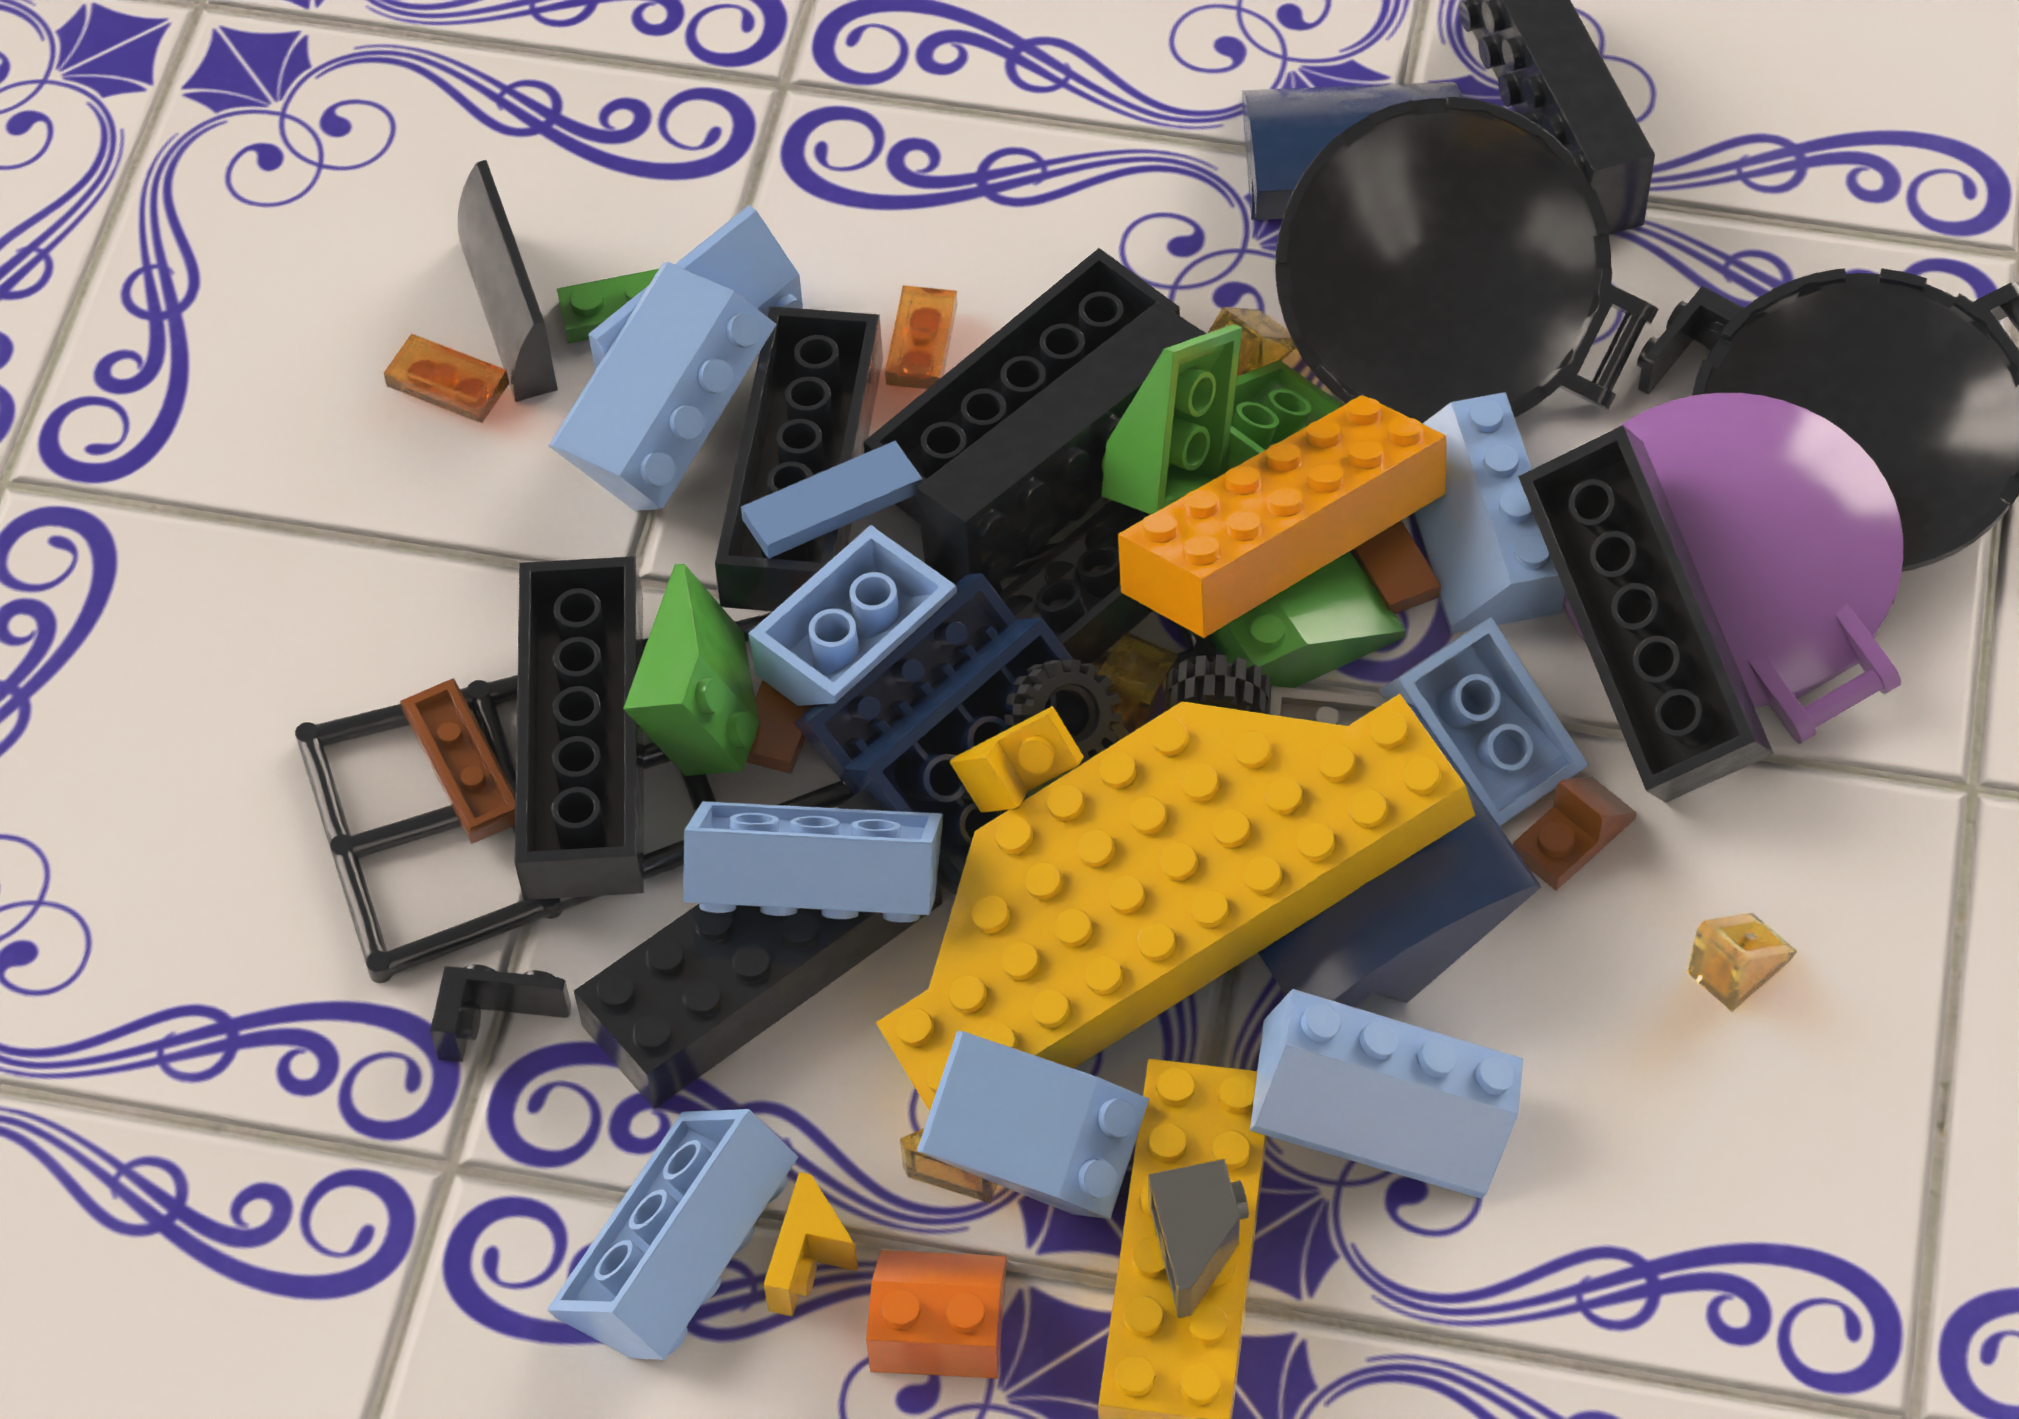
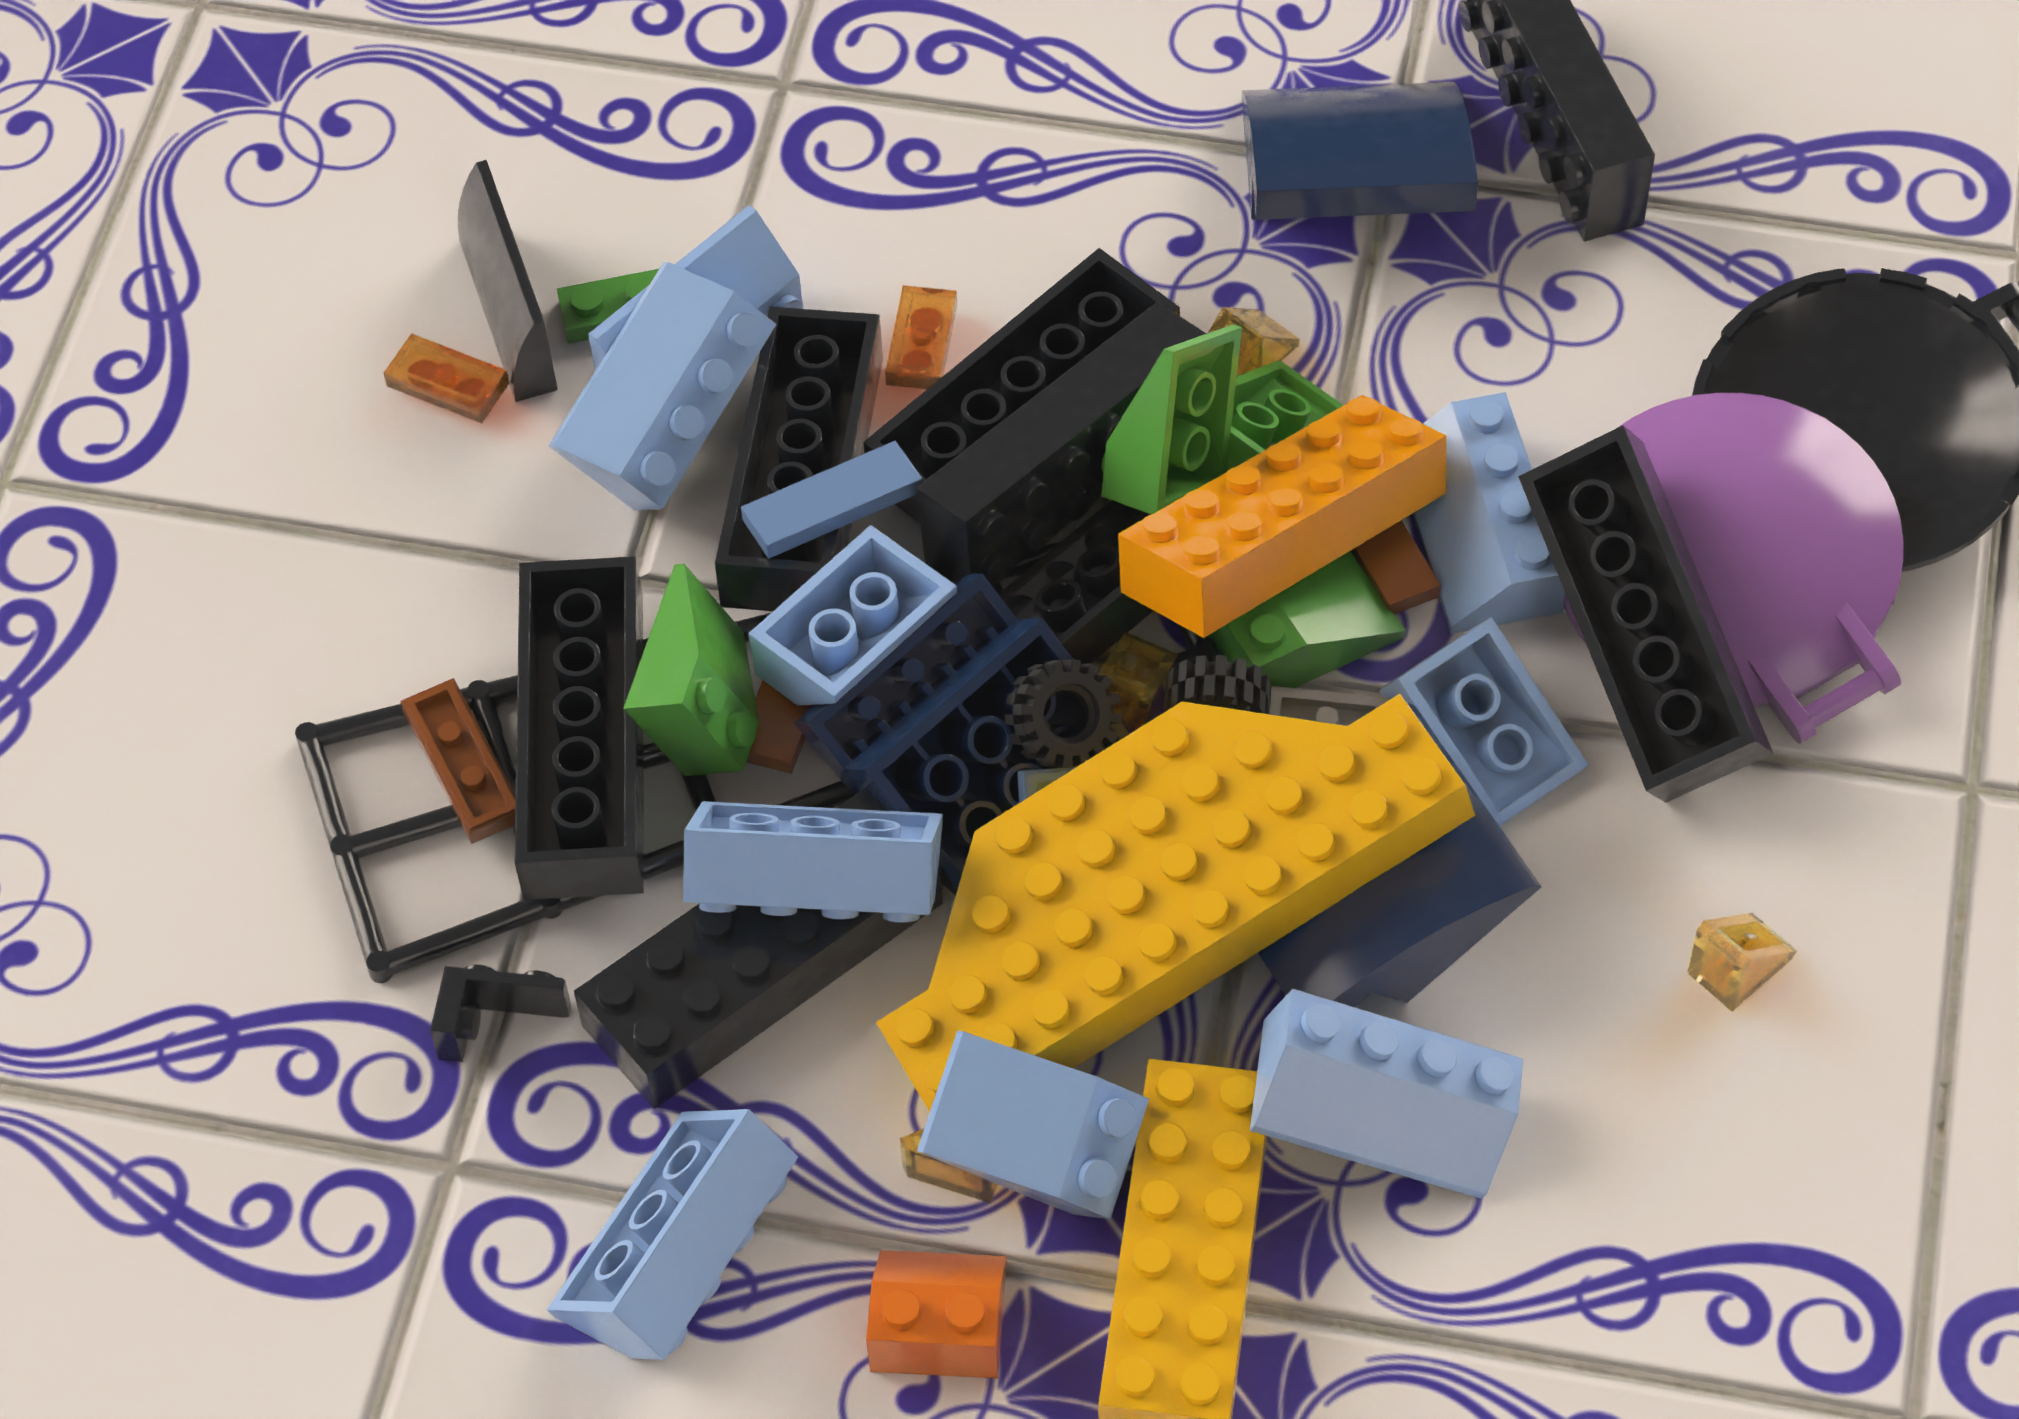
yellow slope [763,1172,858,1317] -> none
yellow slope [950,706,1084,812] -> none
dark grey slope [1148,1159,1249,1318] -> none
black dish [1275,97,1659,424] -> none
dark orange slope [1513,777,1637,891] -> none
black bracket [1637,286,1744,395] -> none

